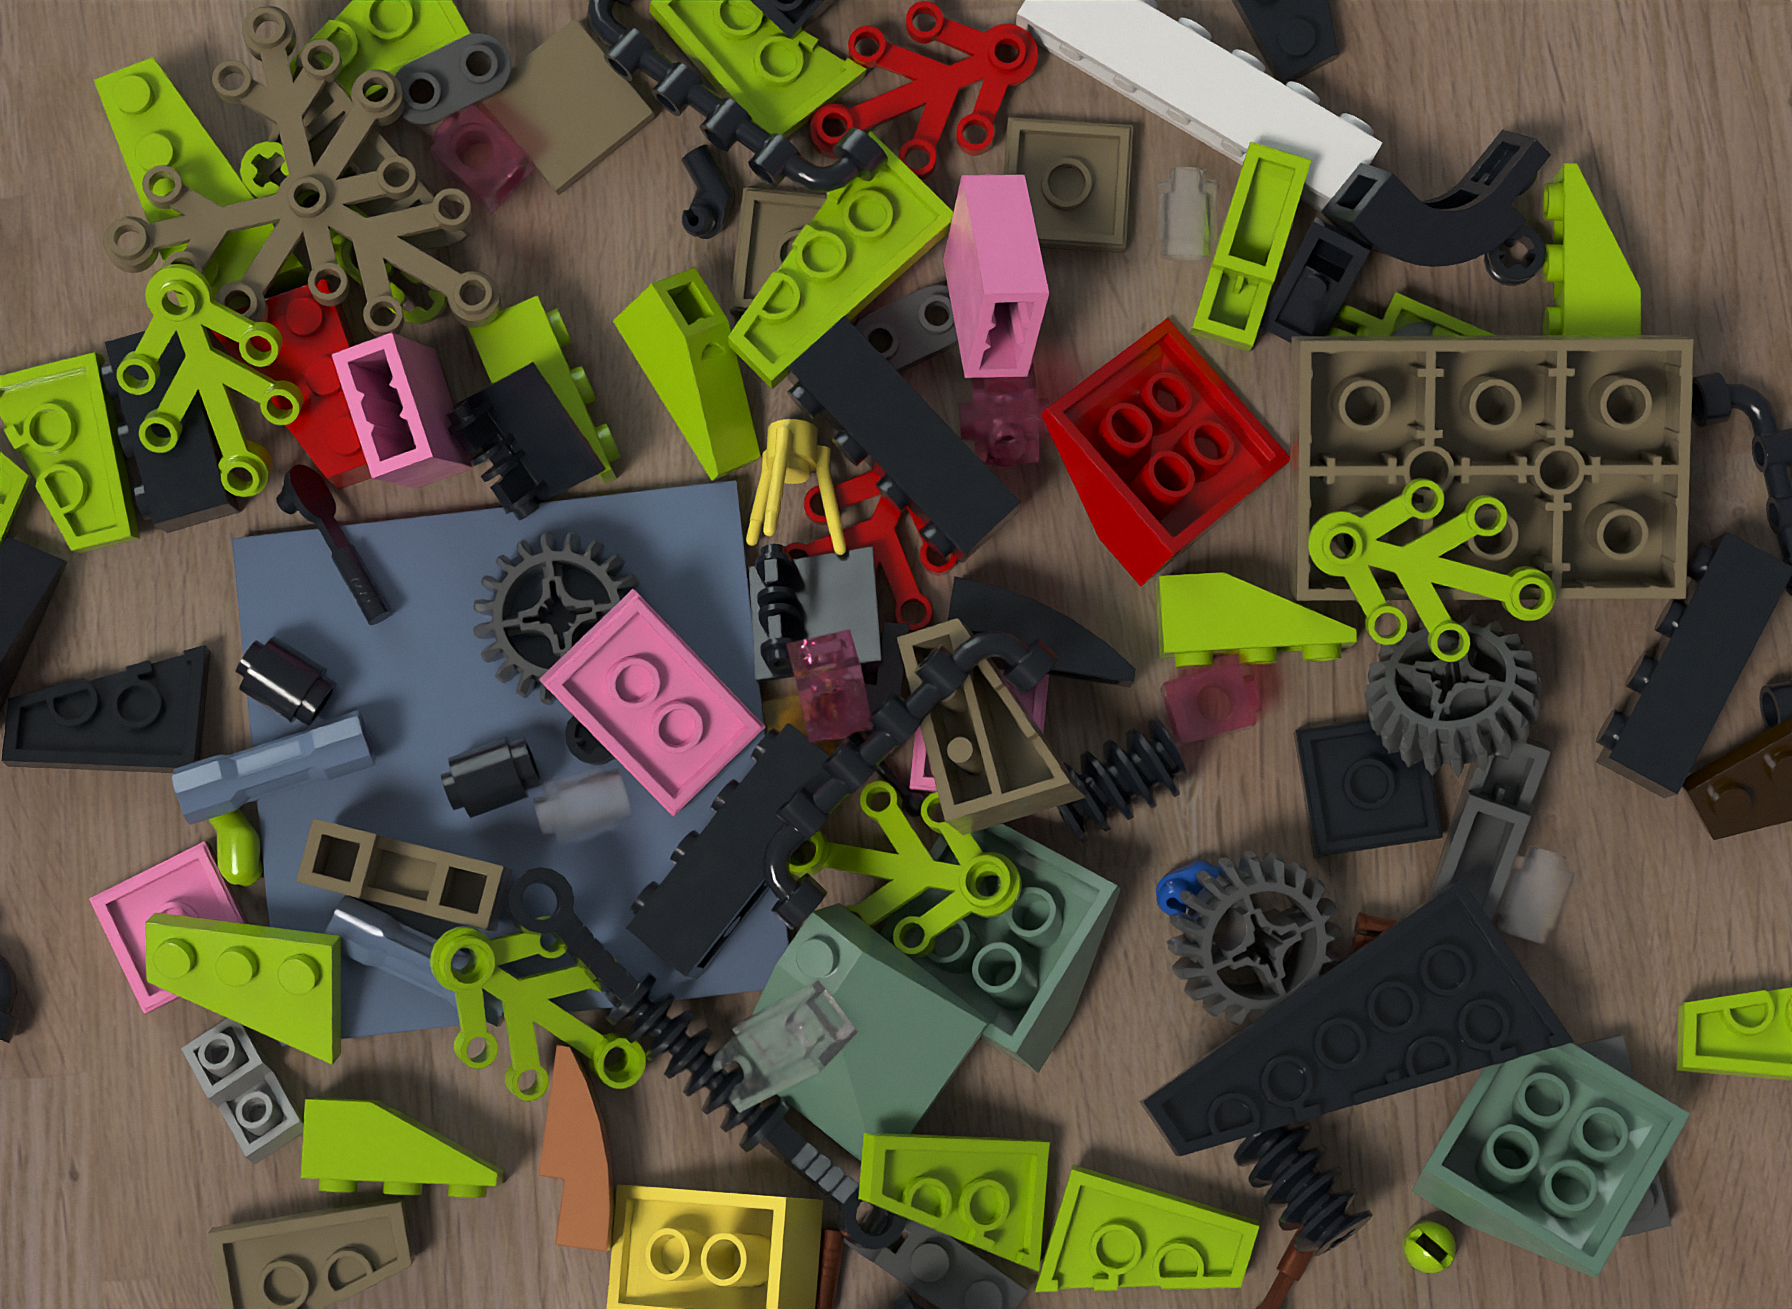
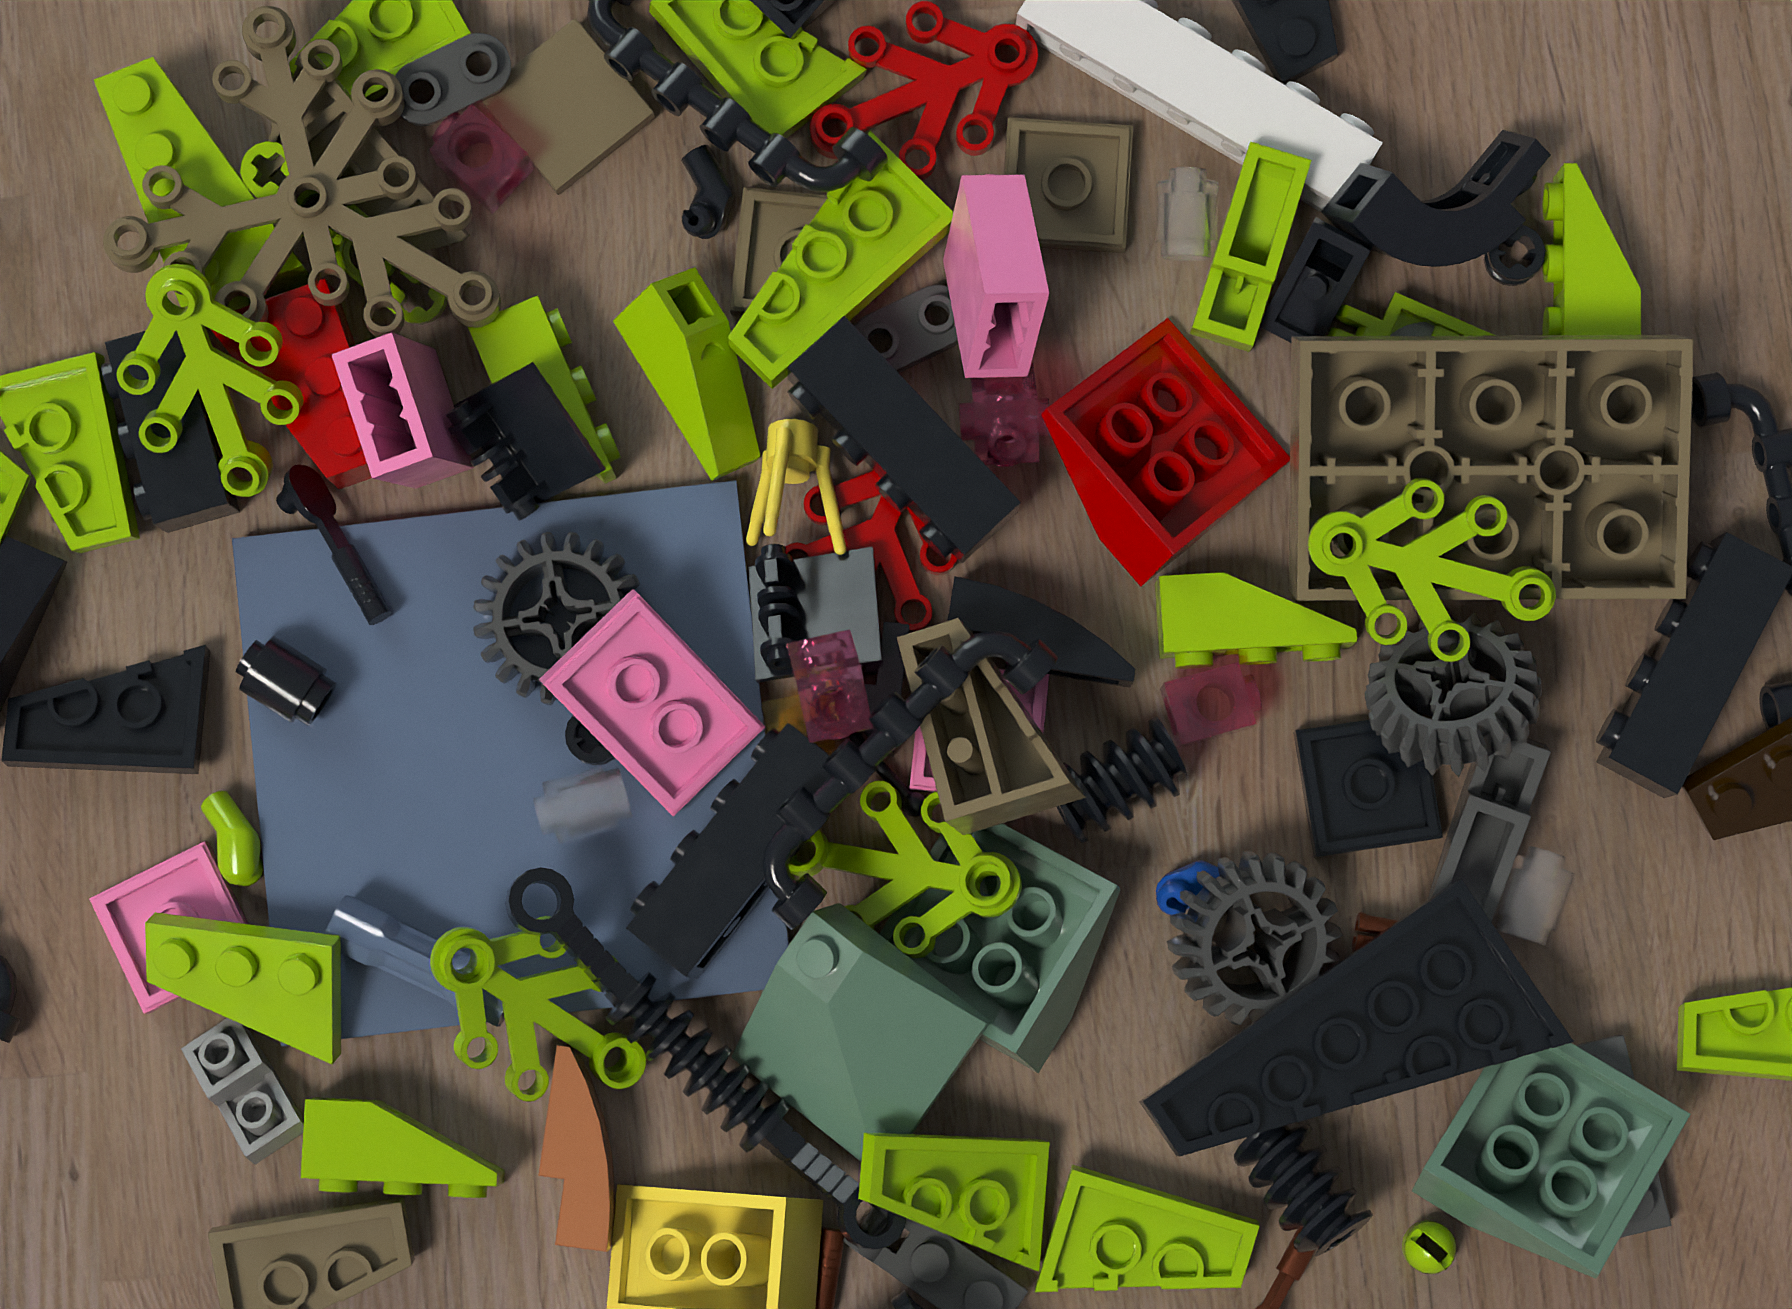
sand blue axle [171,710,376,825] -> none
dark tan arch [296,818,513,932] -> none
black brick [441,737,542,818] -> none
clear hinge [713,980,858,1113] -> none

